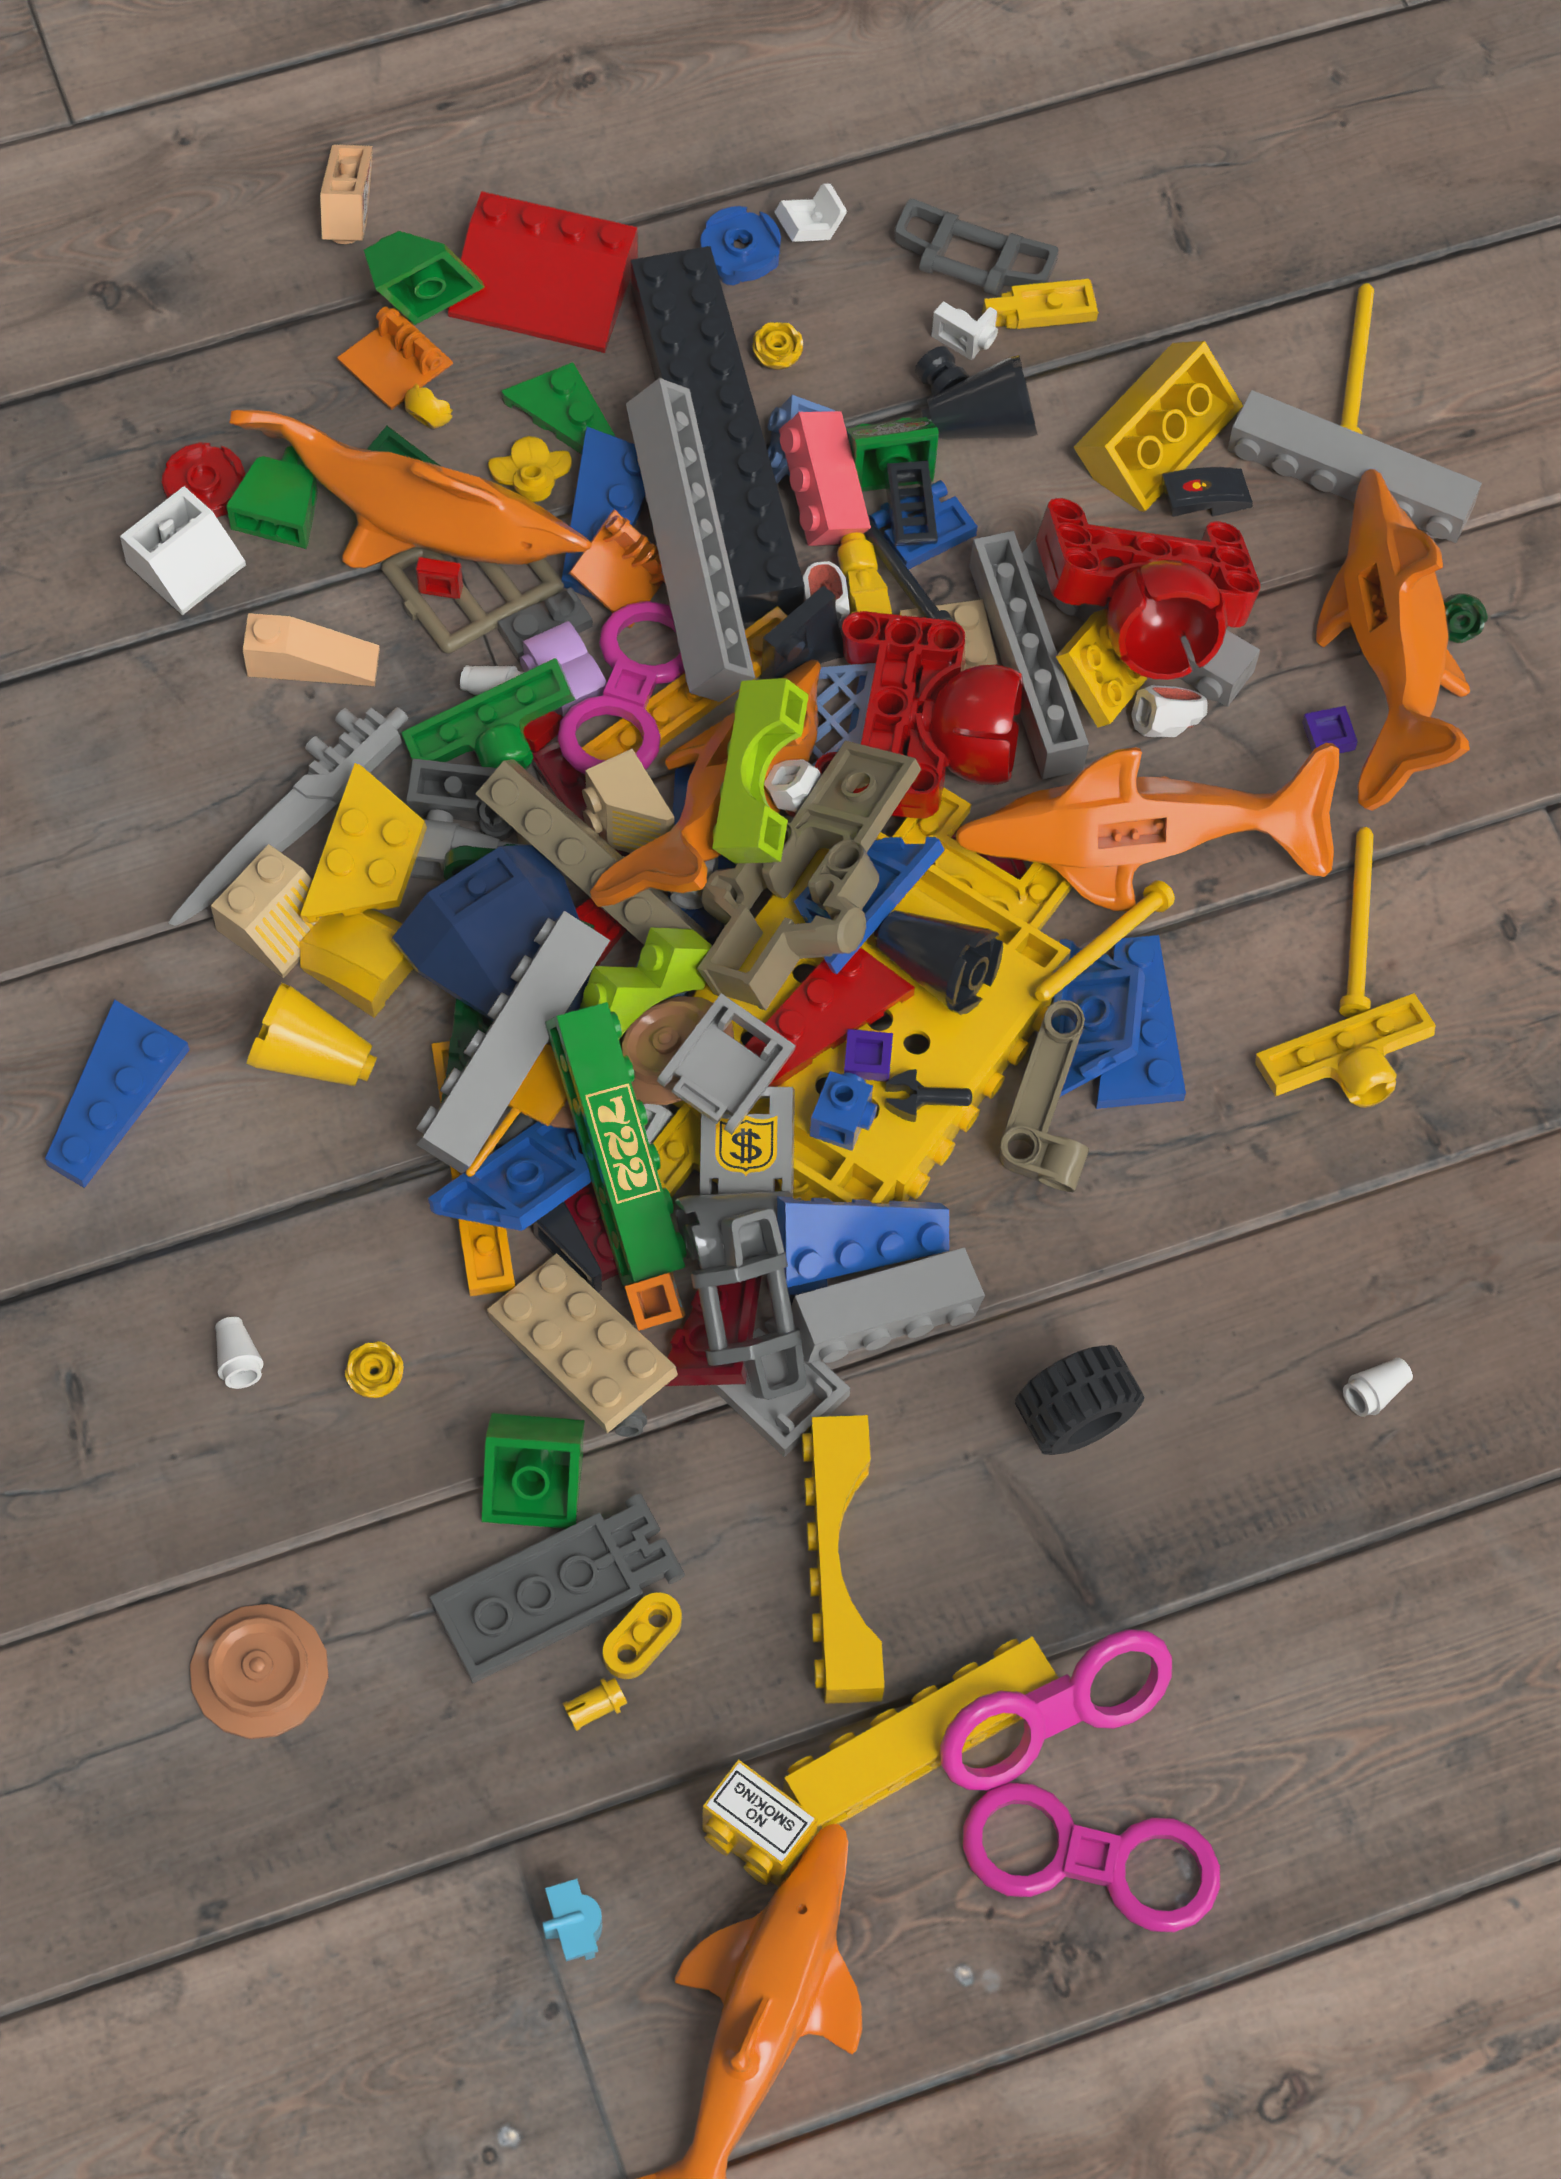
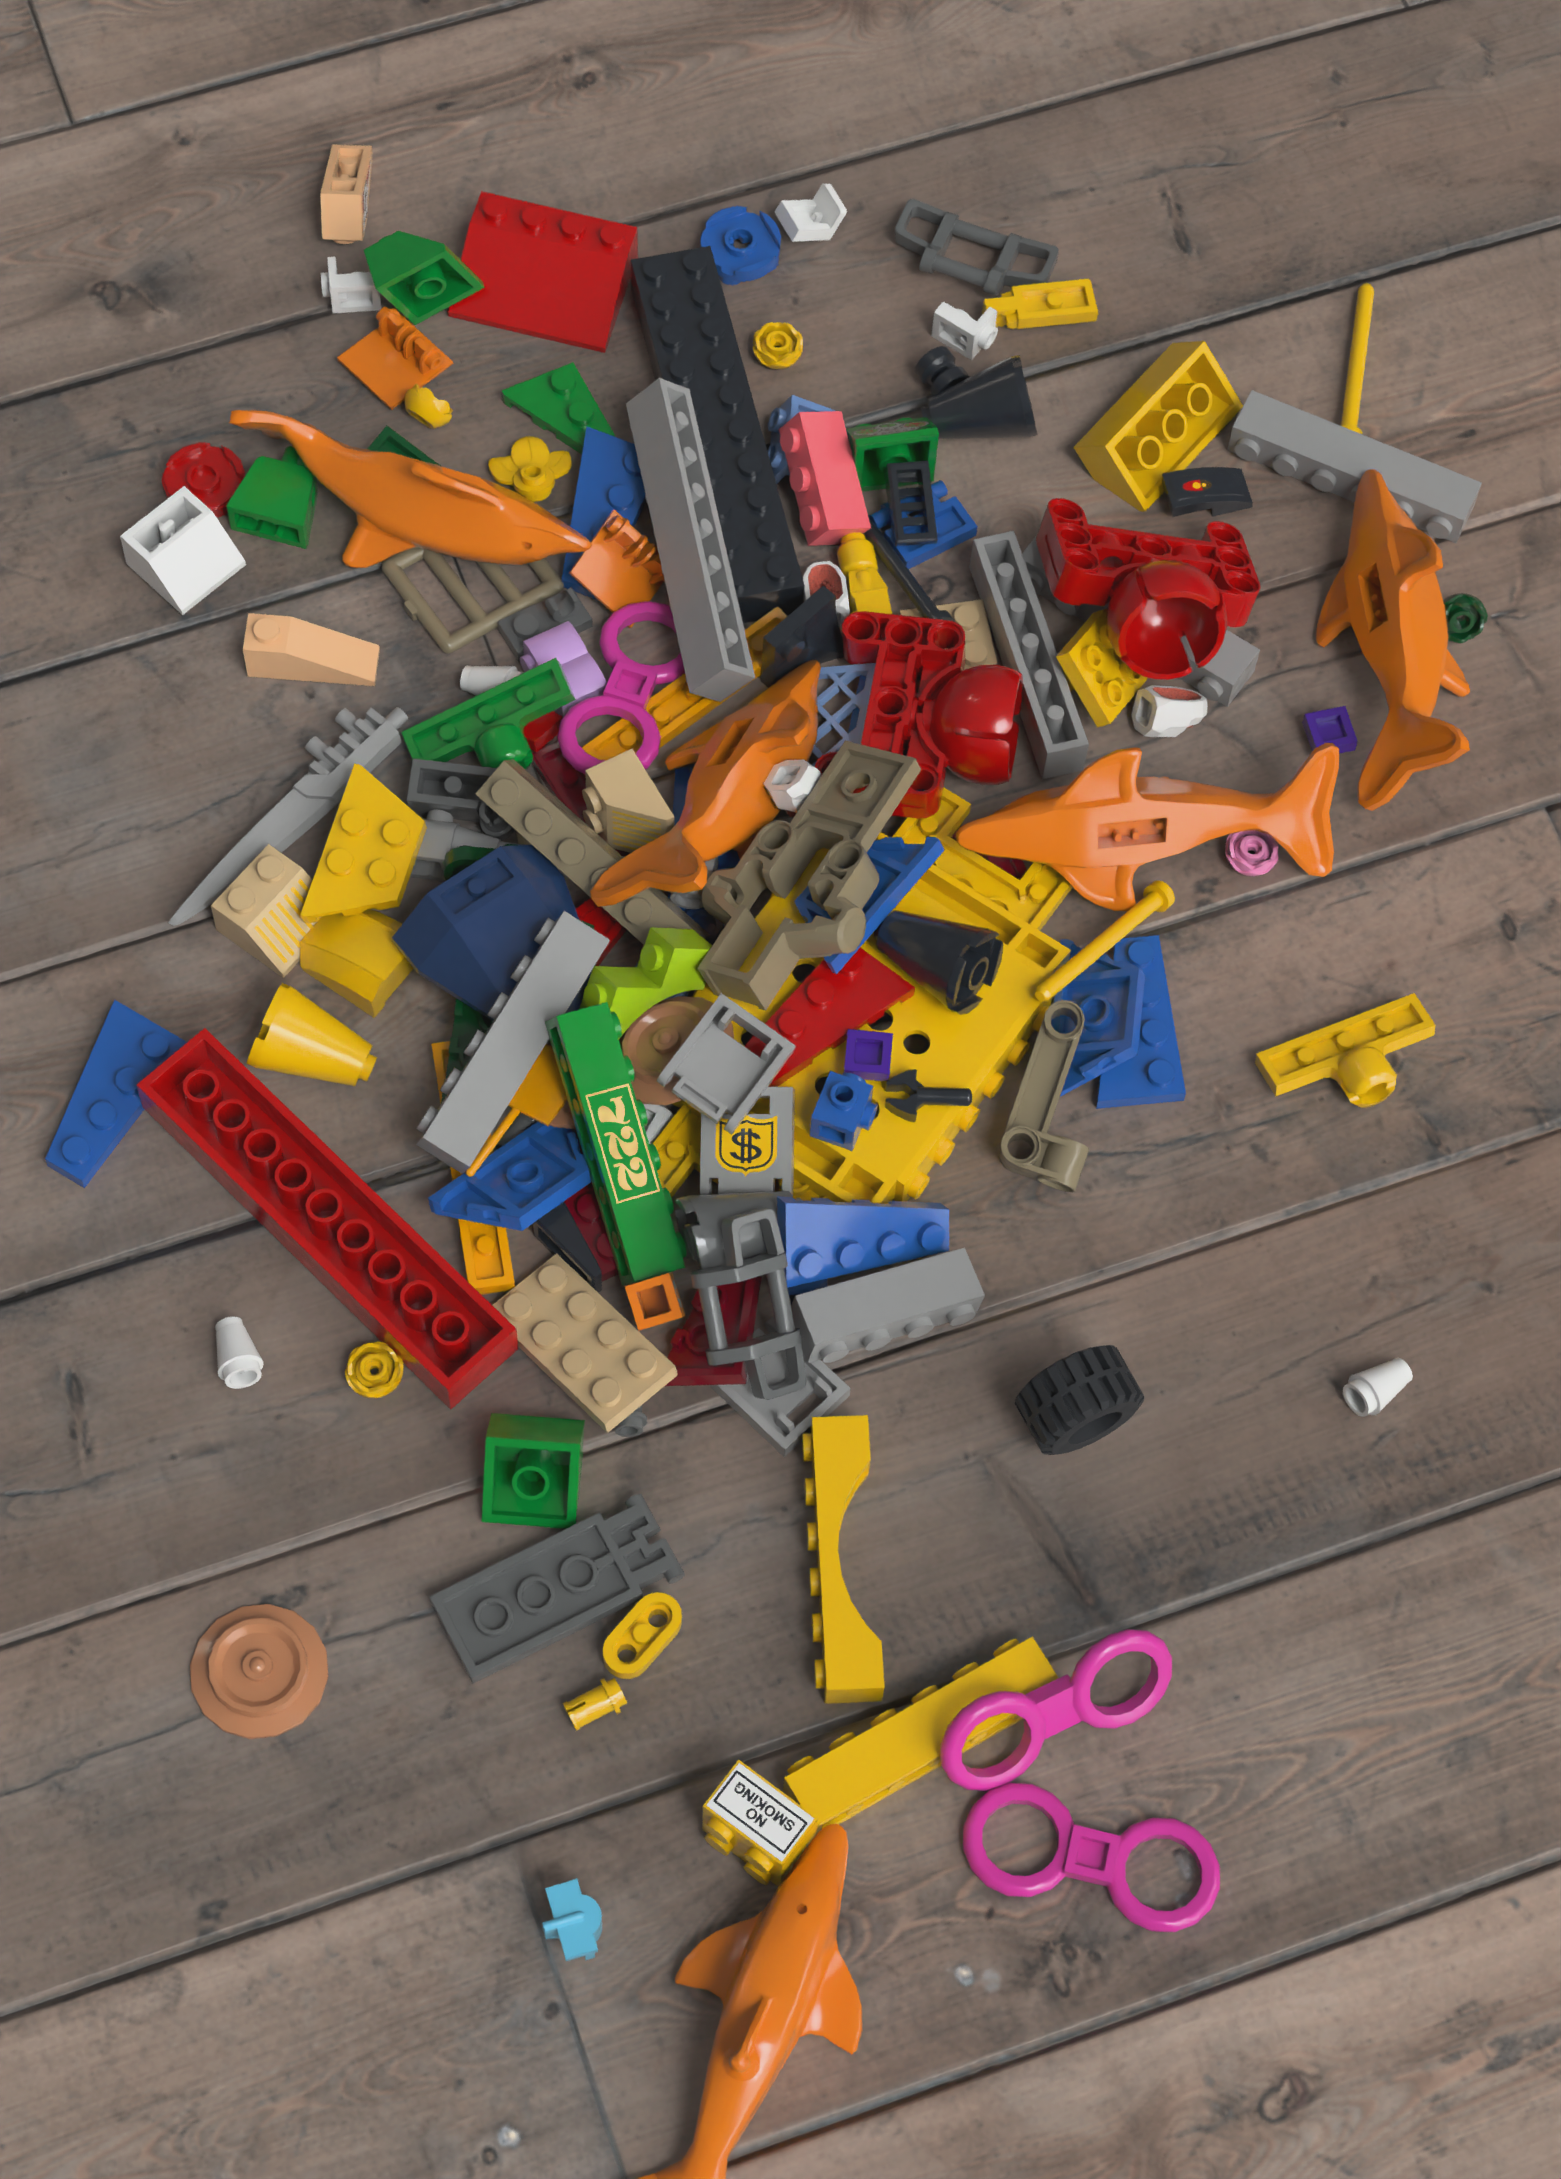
red tile [416,557,463,599] -> none
lime arch [712,678,809,864] -> none
yellow bar [1339,827,1374,1018] -> none
none -> red brick [136,1028,518,1410]
none -> white bracket [321,257,381,314]
none -> bright pink plate [1225,830,1279,876]

